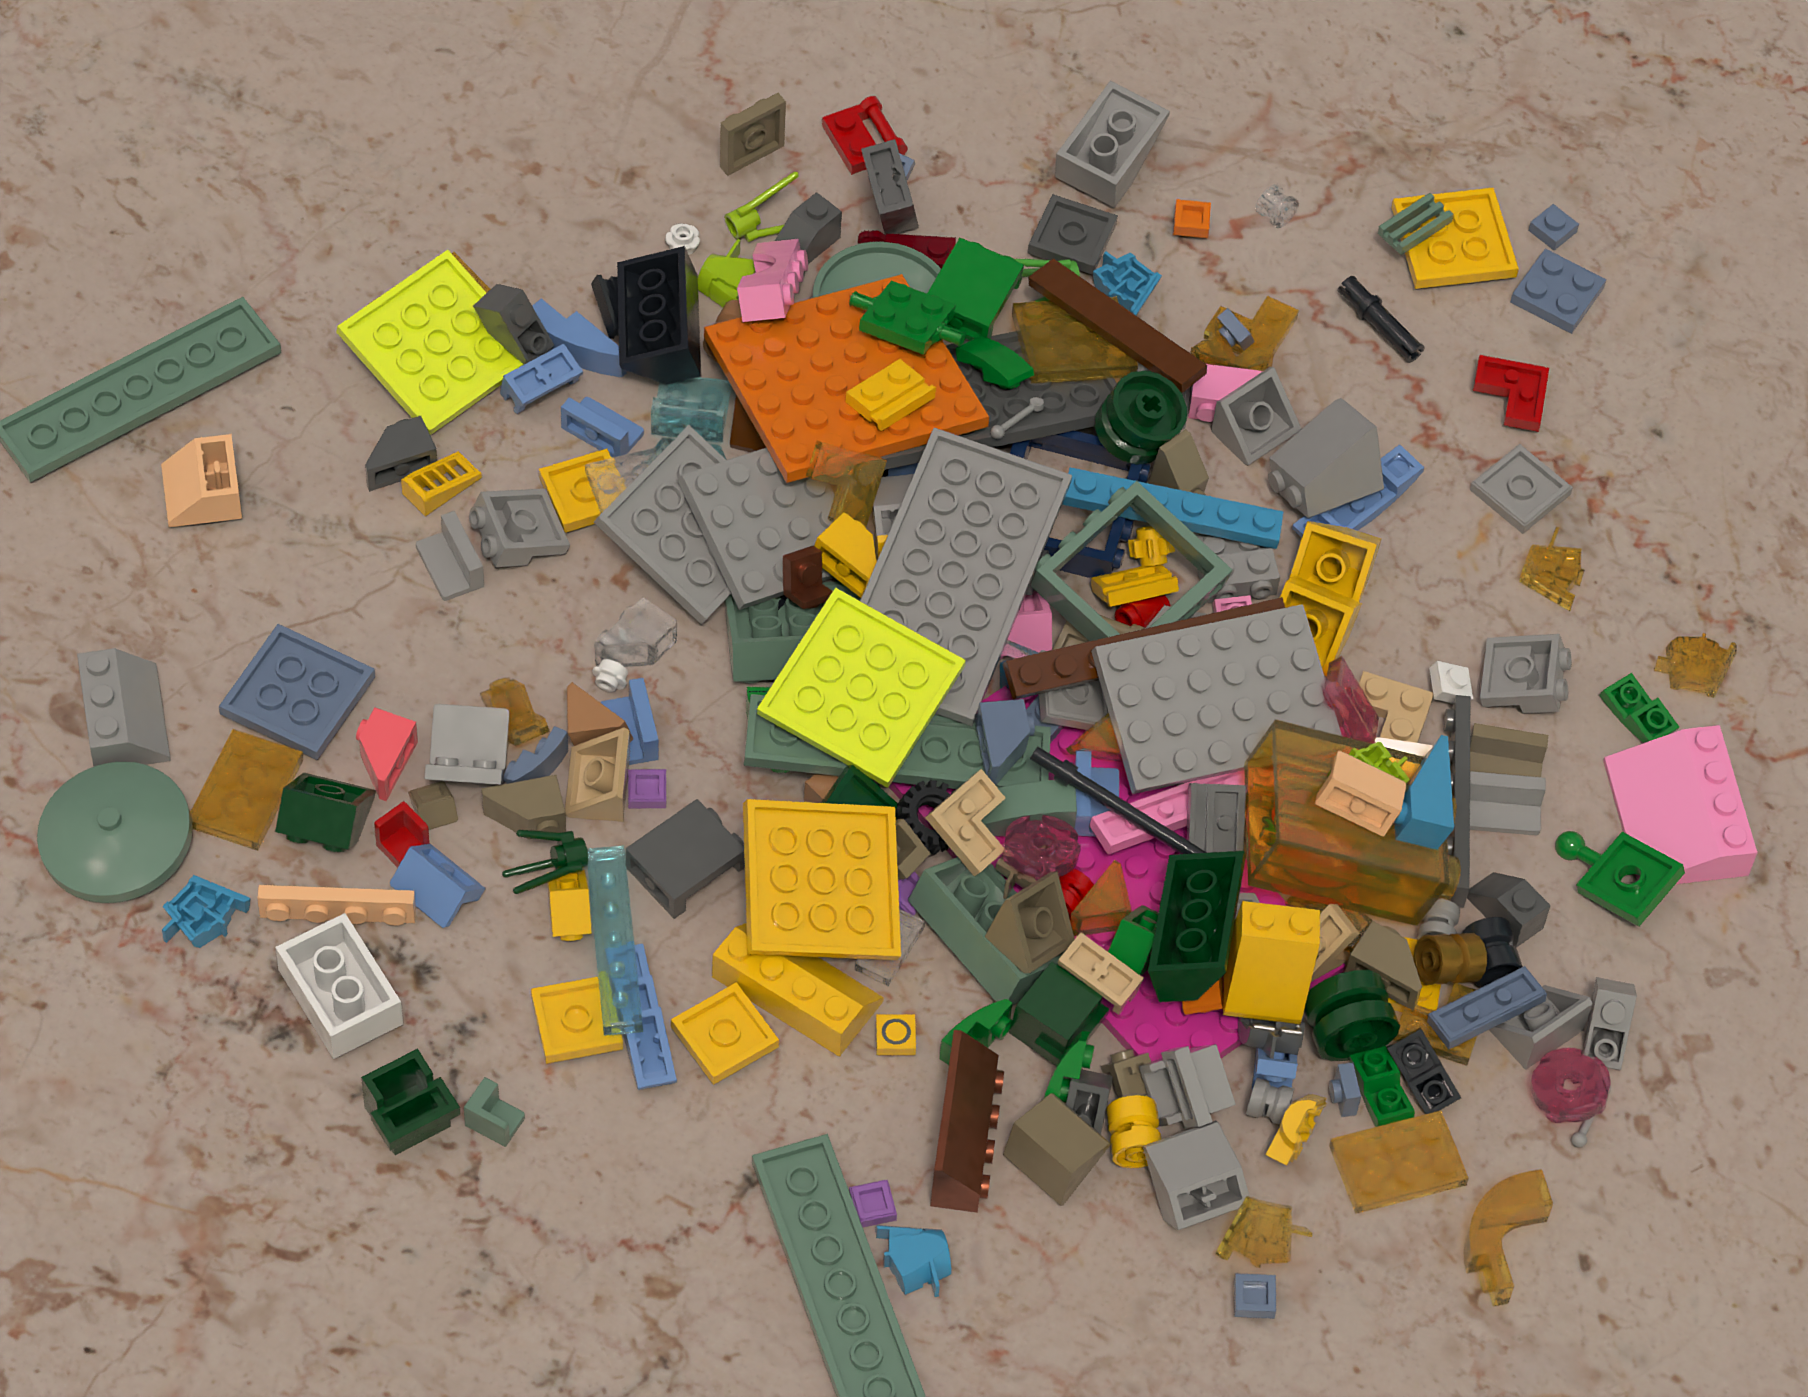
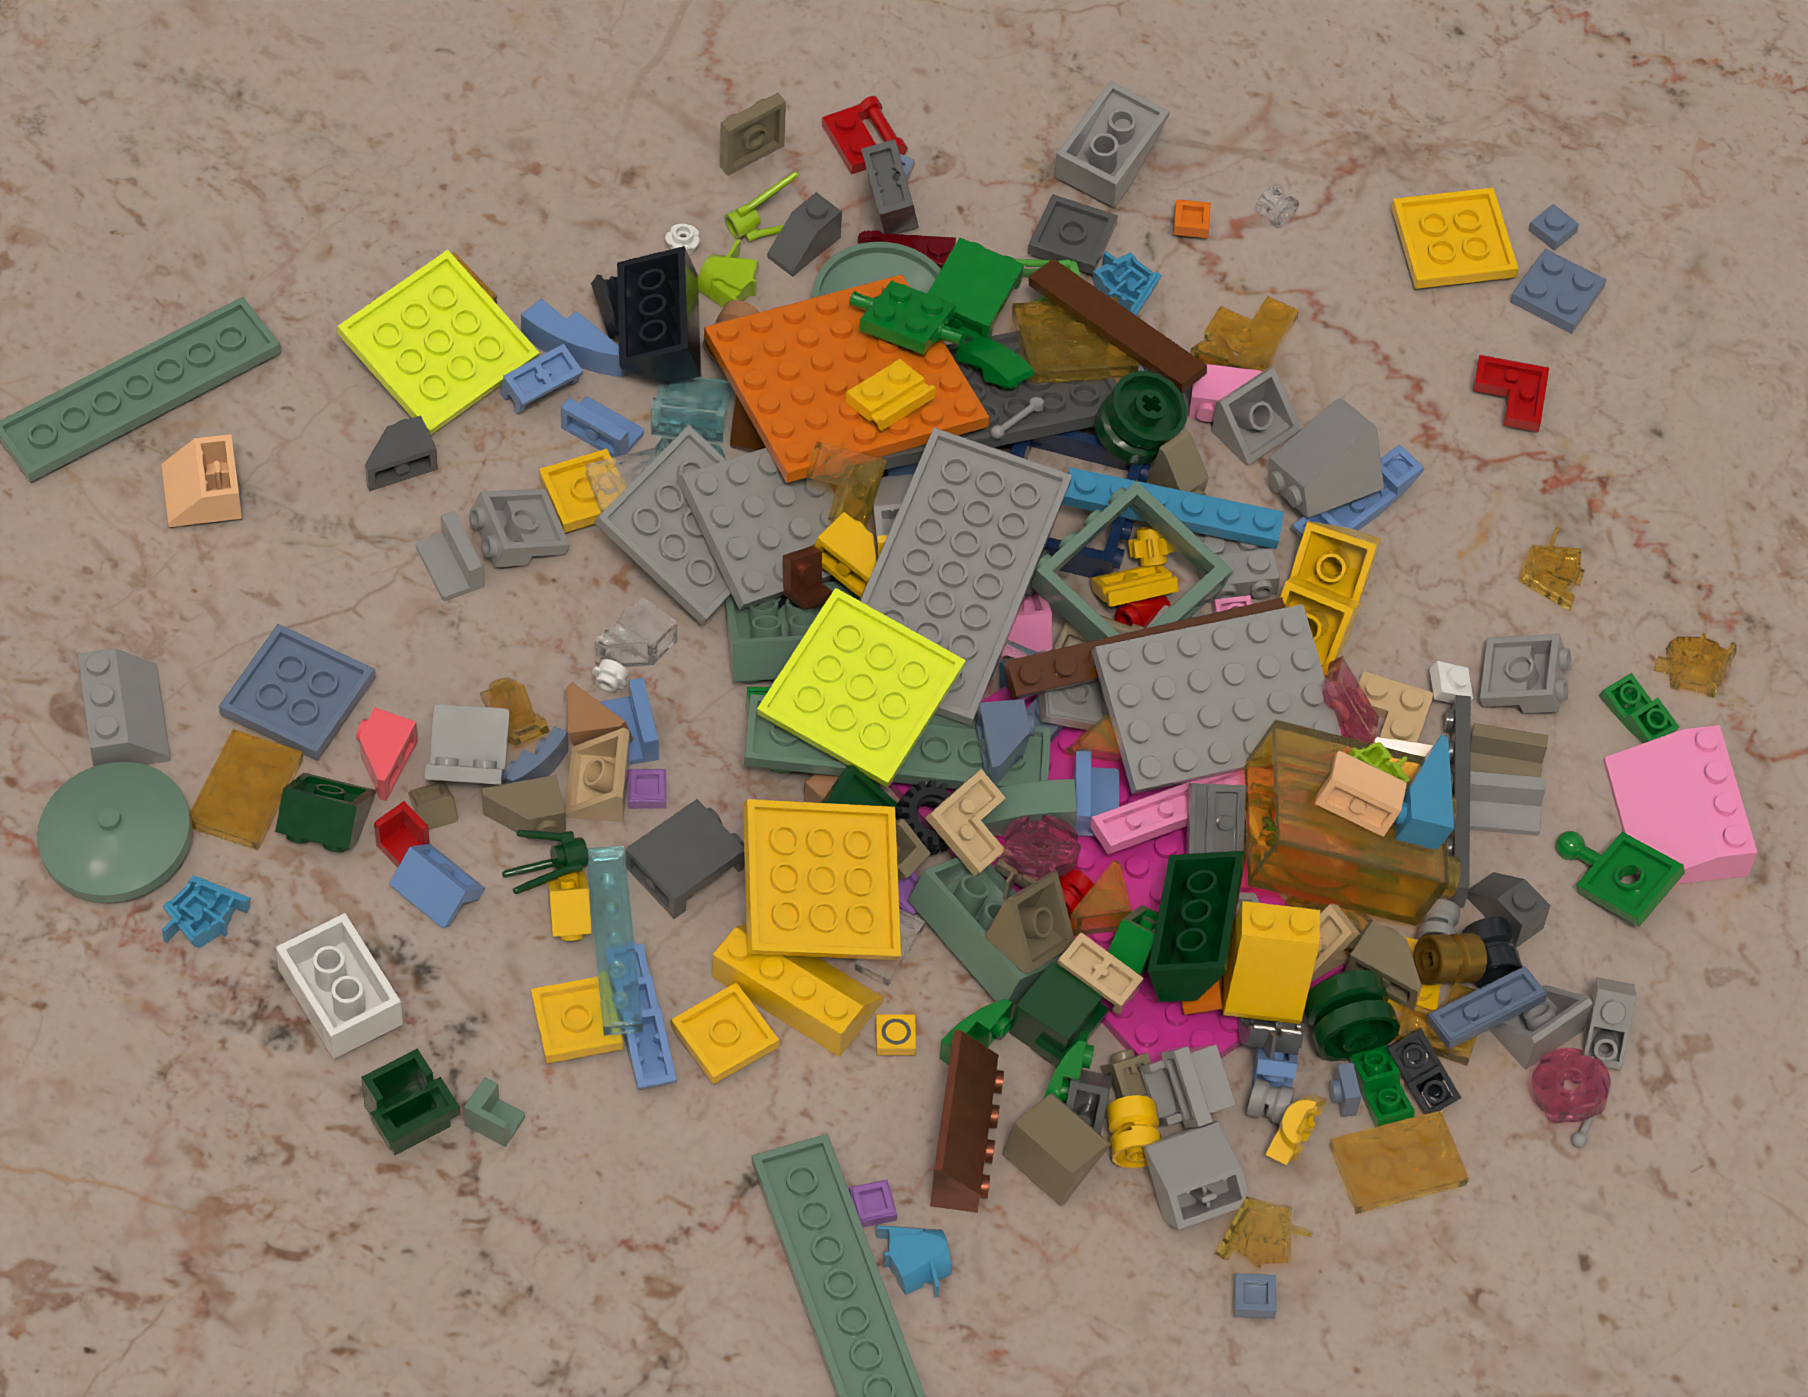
light nougat plate [257,885,416,926] -> none
yellow slope [401,451,482,516] -> none
dark grey slope [473,284,554,364] -> none
bright pink arch [737,239,808,322] -> none
black bar [1030,746,1207,854] -> none
sand blue plate [1217,308,1255,351] -> none
black pin [1338,276,1425,363] -> none
sand green tile [1378,193,1454,255] -> none
clear yellow arch [1464,1169,1553,1307] -> none
light grey tile [1470,444,1573,534] -> none

